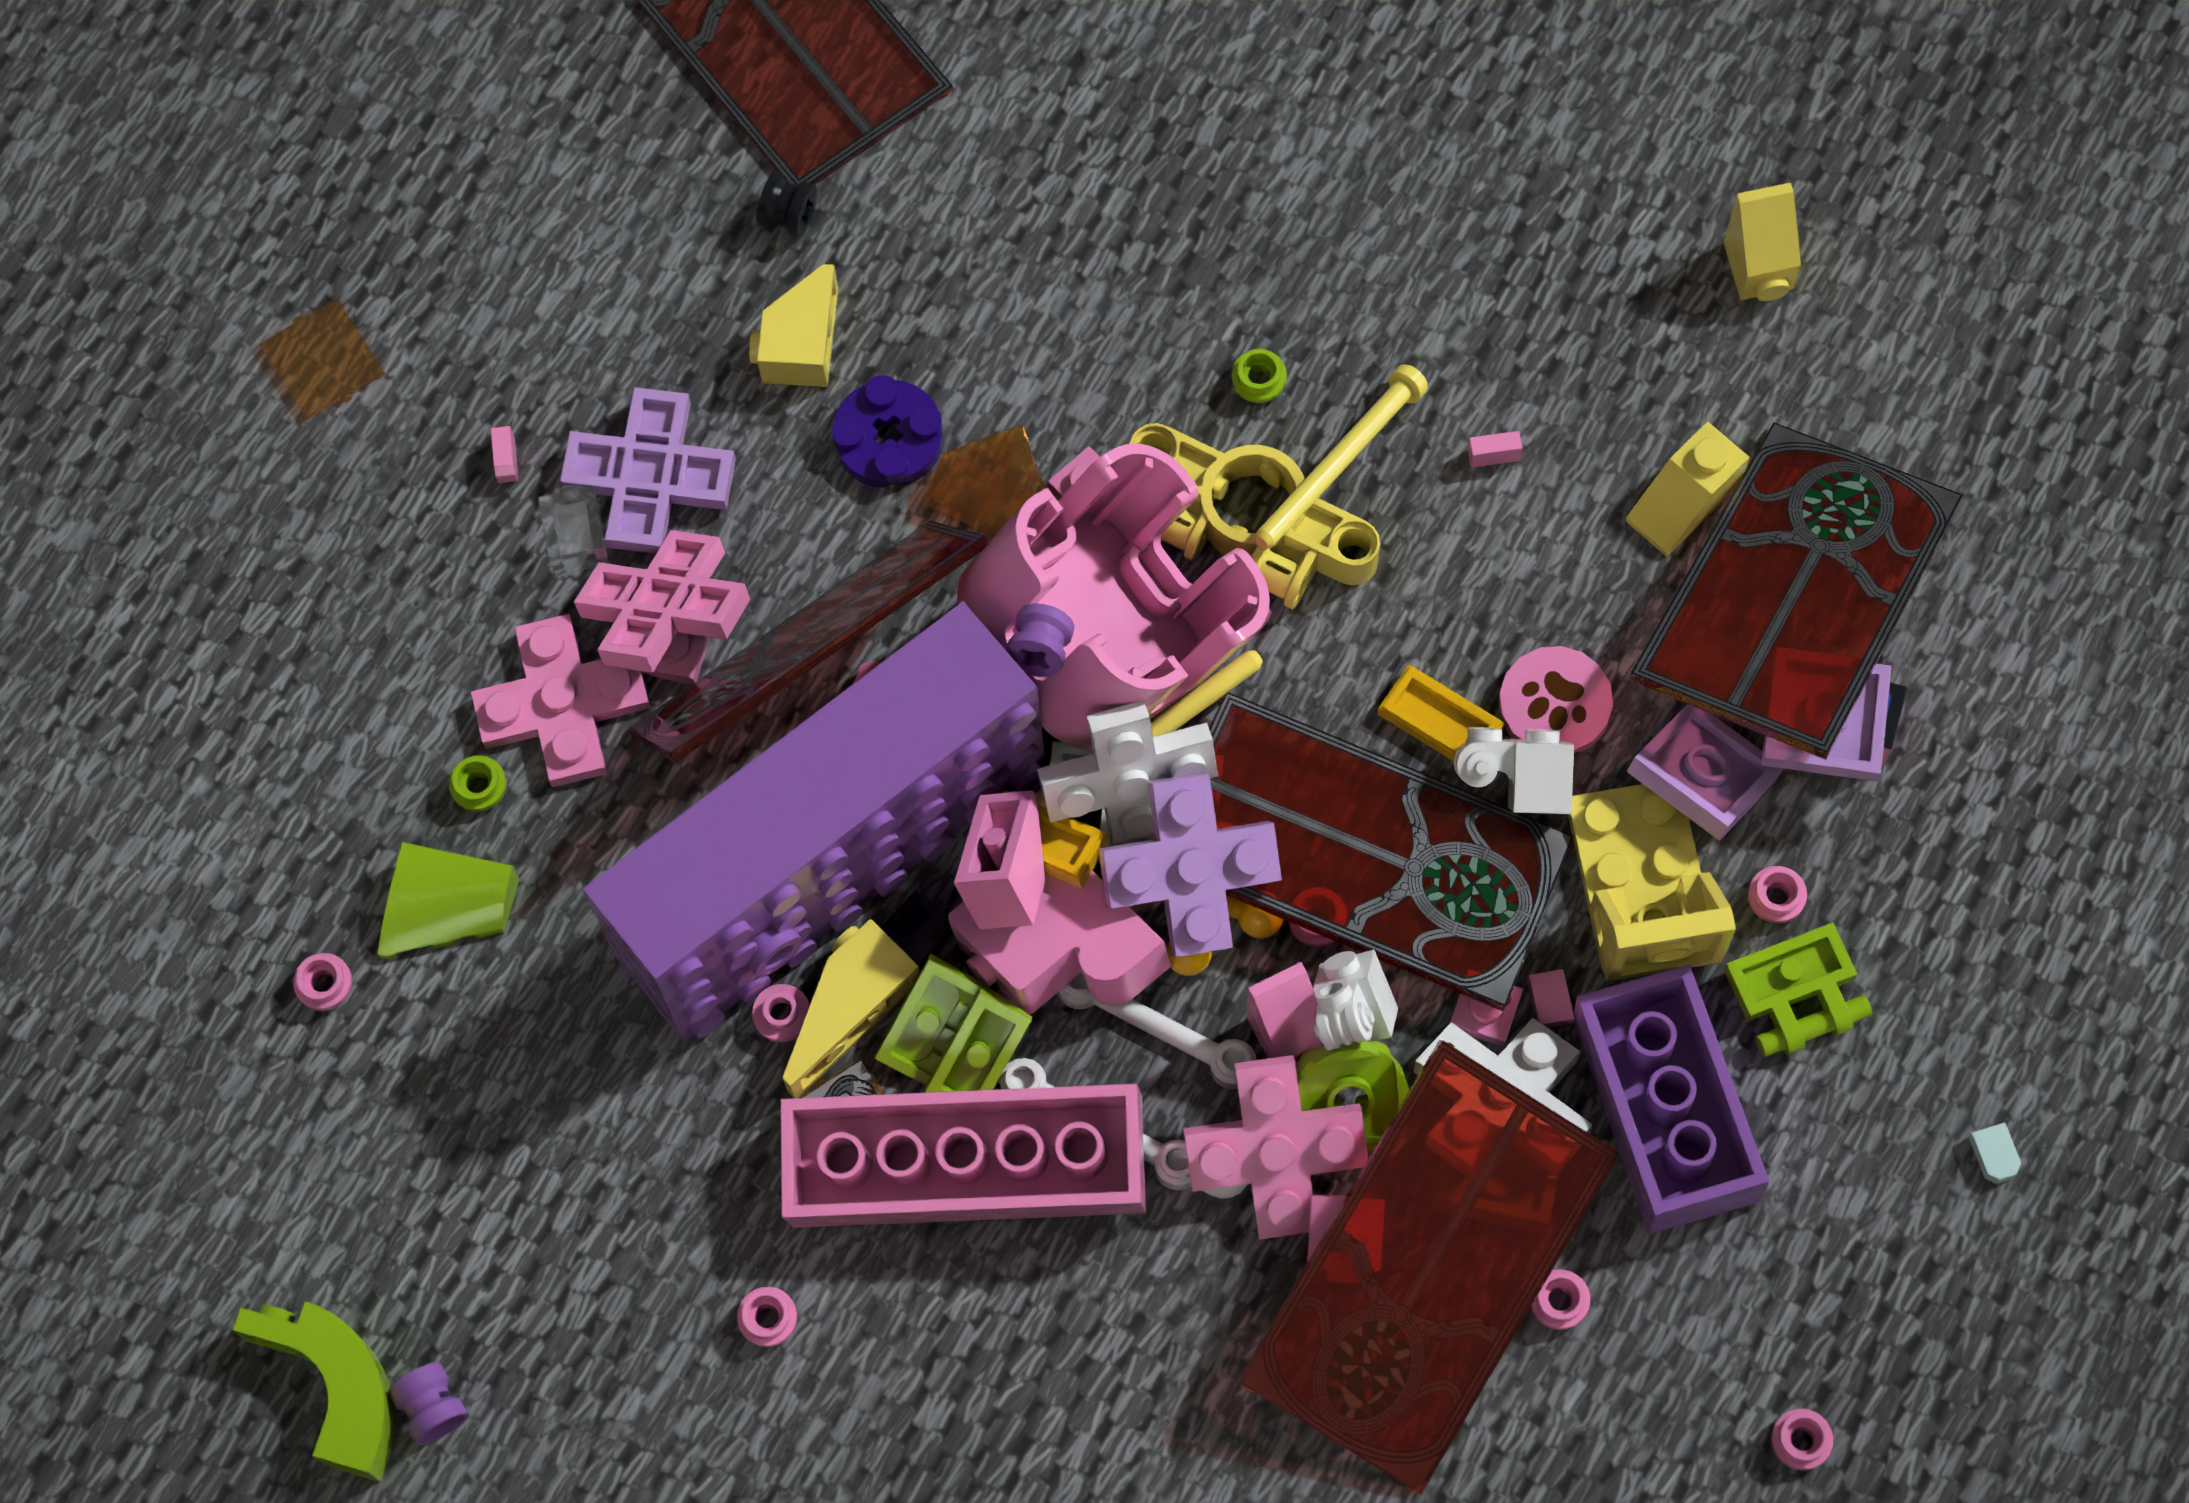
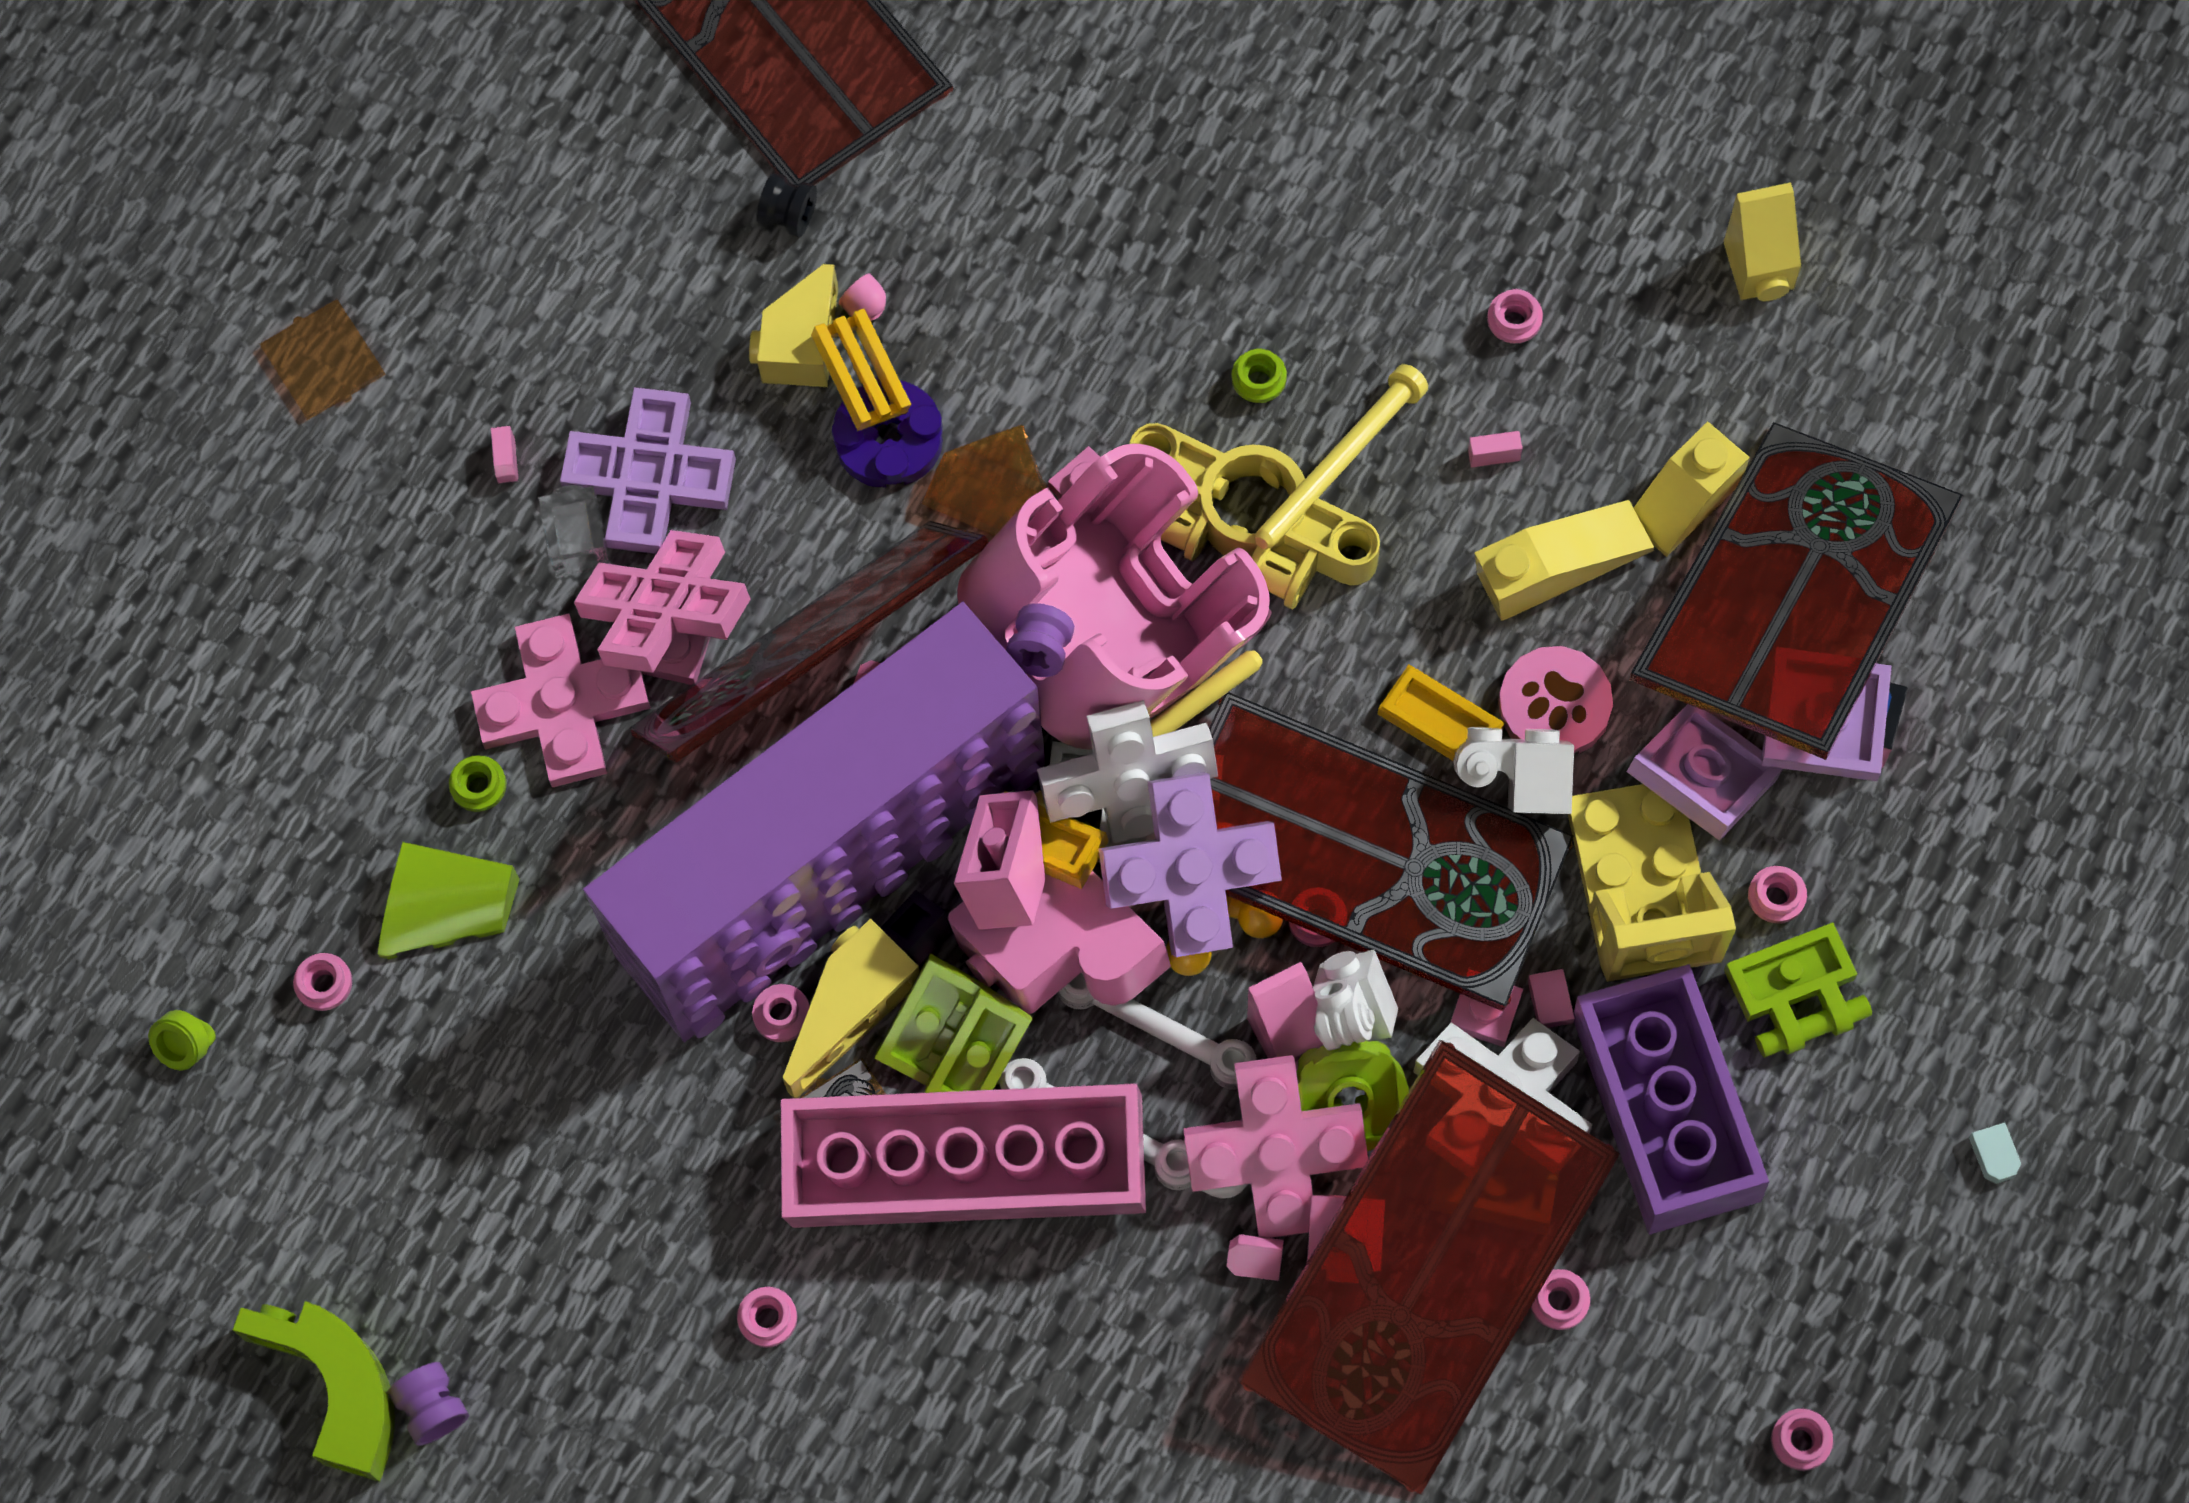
none -> lime tile [148,1010,216,1071]
none -> yellow tile [811,308,911,431]
none -> bright pink hinge [838,273,886,321]
none -> bright pink piece [1227,1234,1284,1281]
none -> light yellow slope [1474,500,1654,621]
none -> bright pink plate [1487,289,1543,344]

